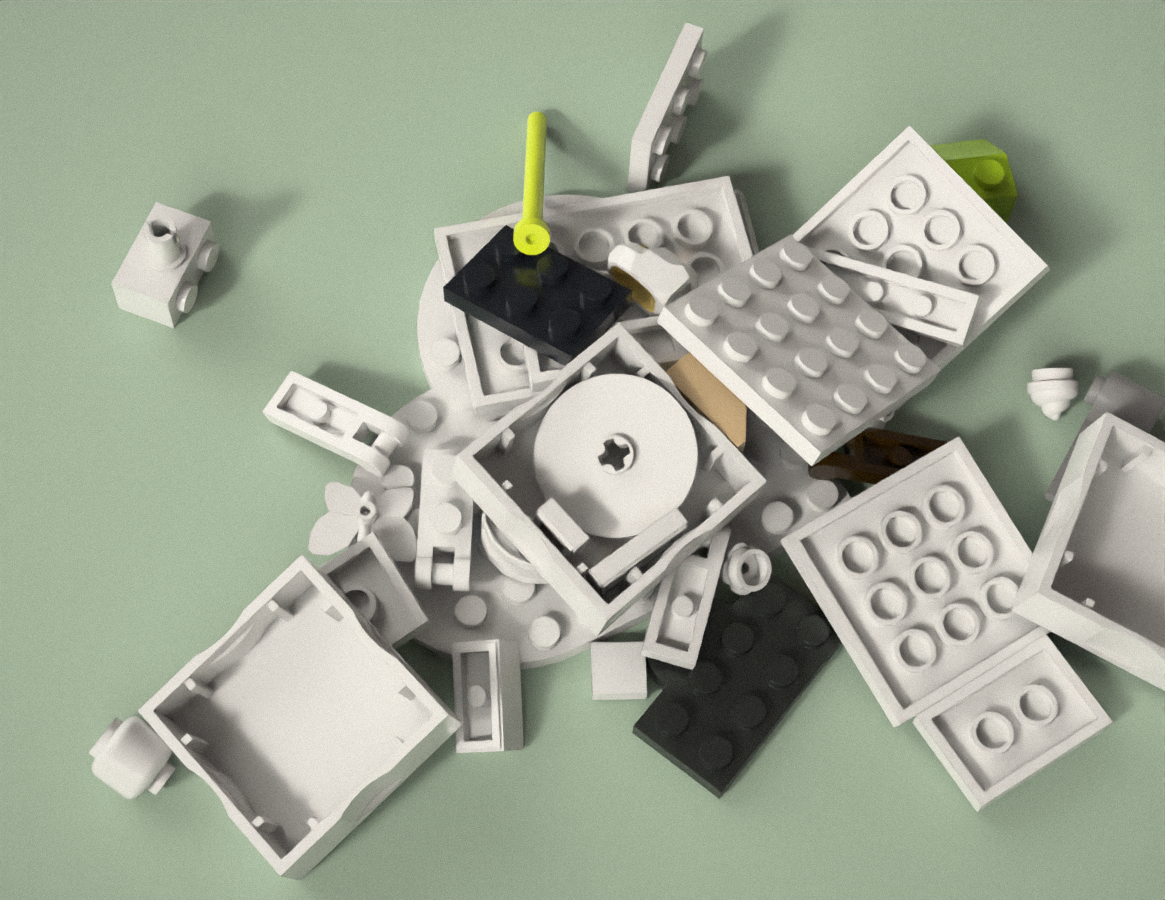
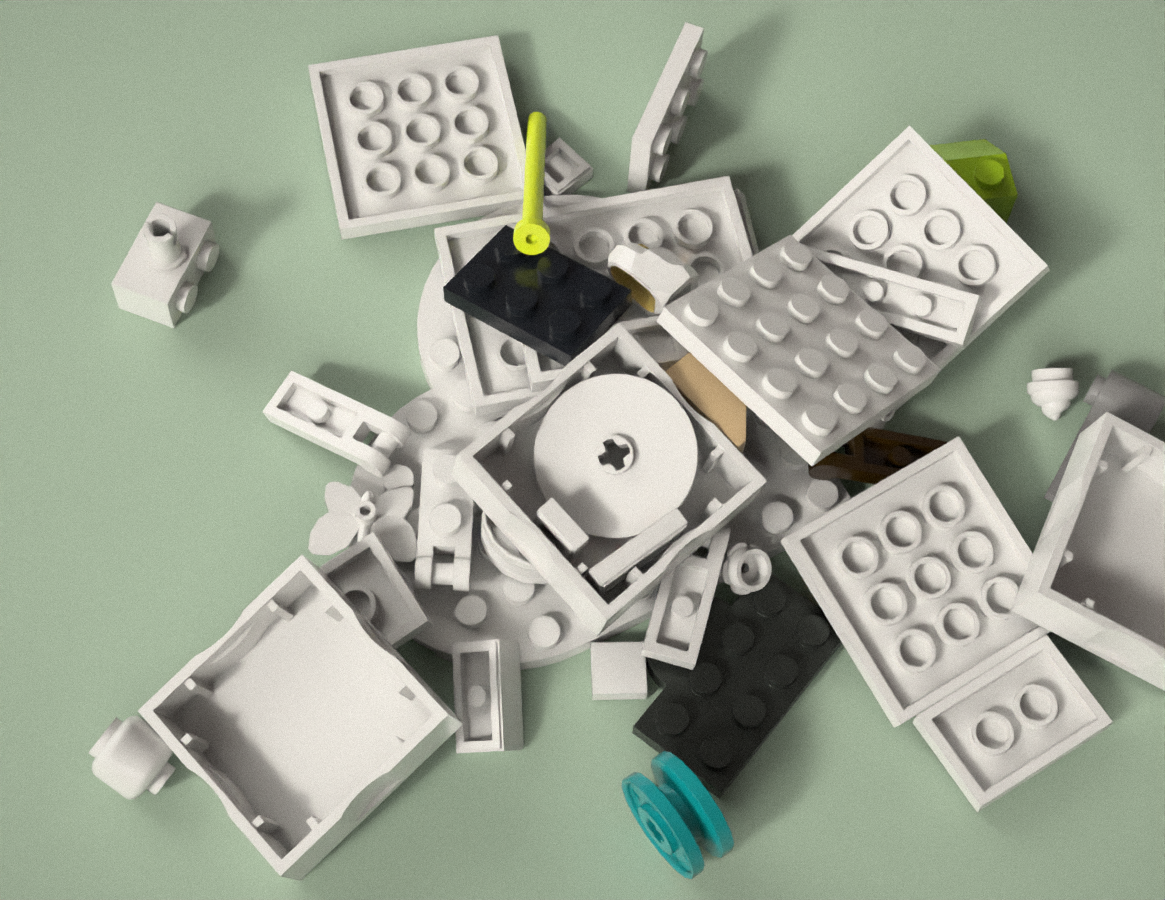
none -> white plate [308,35,526,240]
none -> white tile [544,138,593,196]
none -> teal wheel [621,751,734,879]

